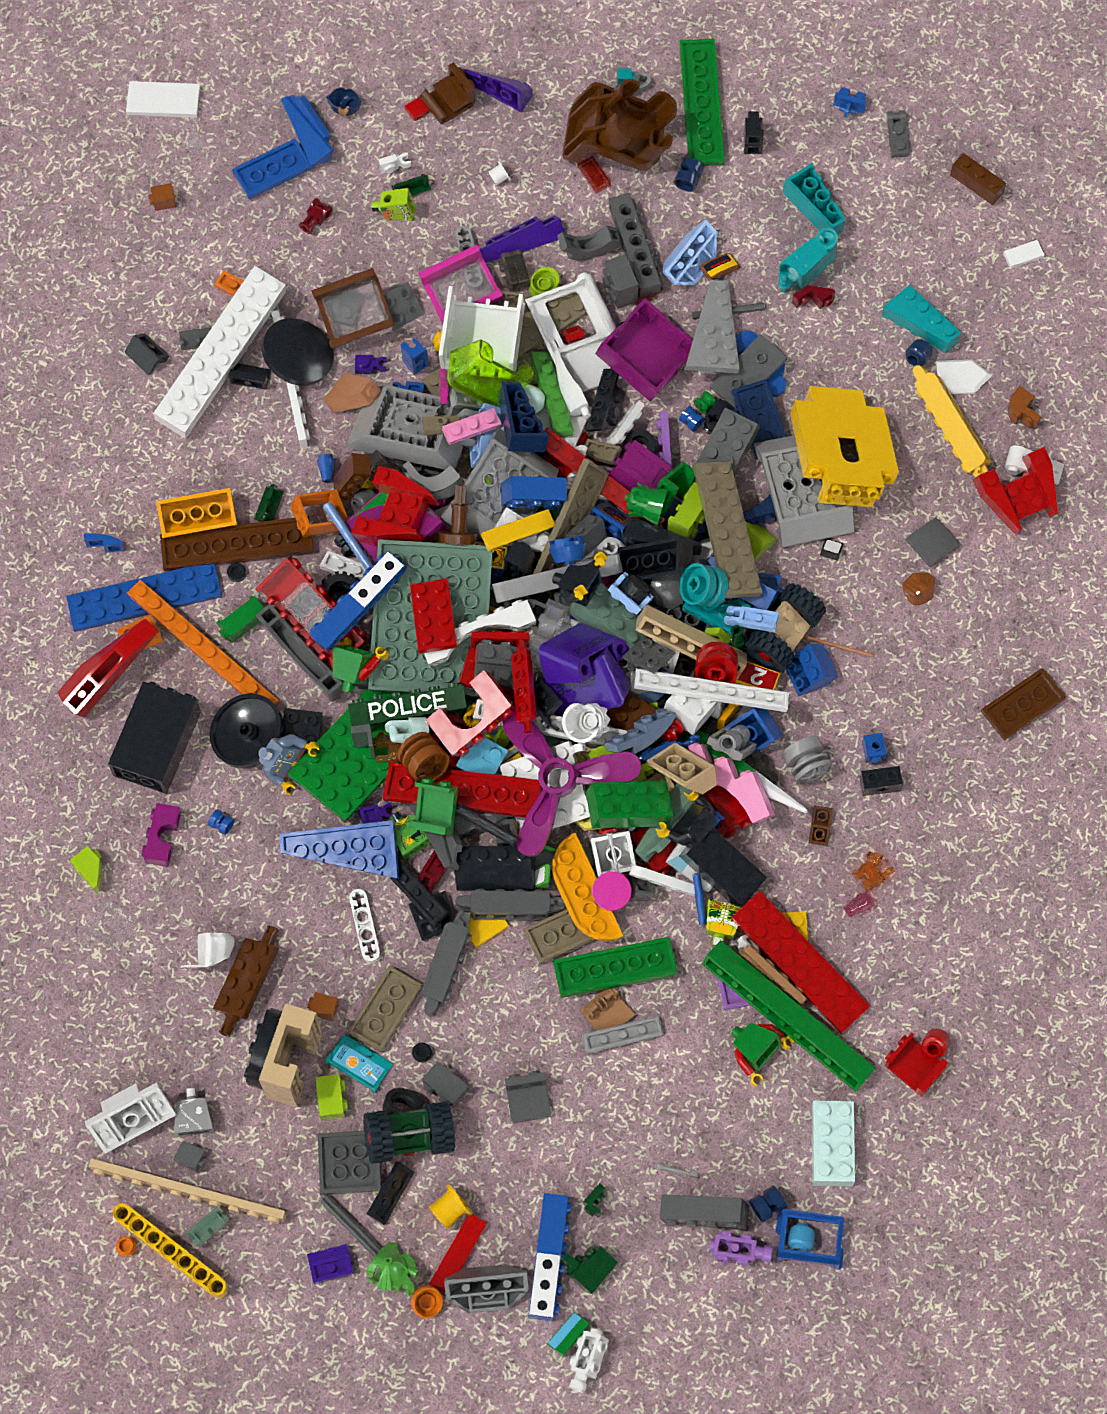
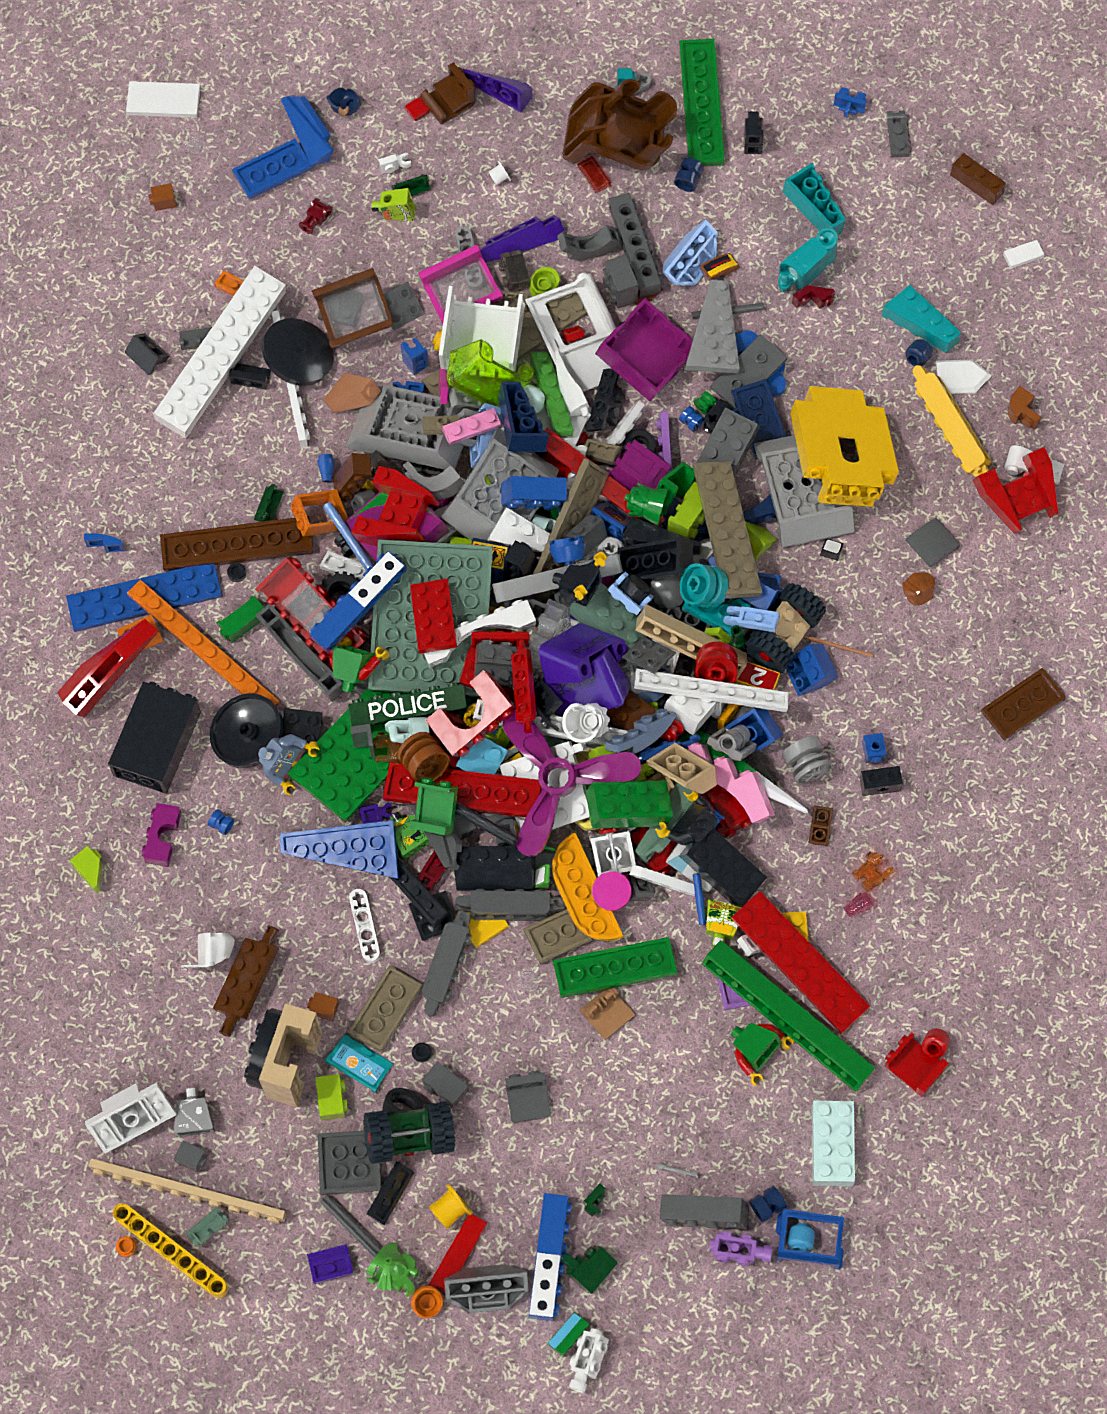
light orange slope [156,488,237,538] -> none
dark purple plate [355,355,387,374] -> none
reddish brown piece [439,485,477,545] -> none
yellow tile [481,509,555,551] -> none
light grey tile [581,1016,663,1054] -> none
medium nougat plate [738,945,807,1005] -> none

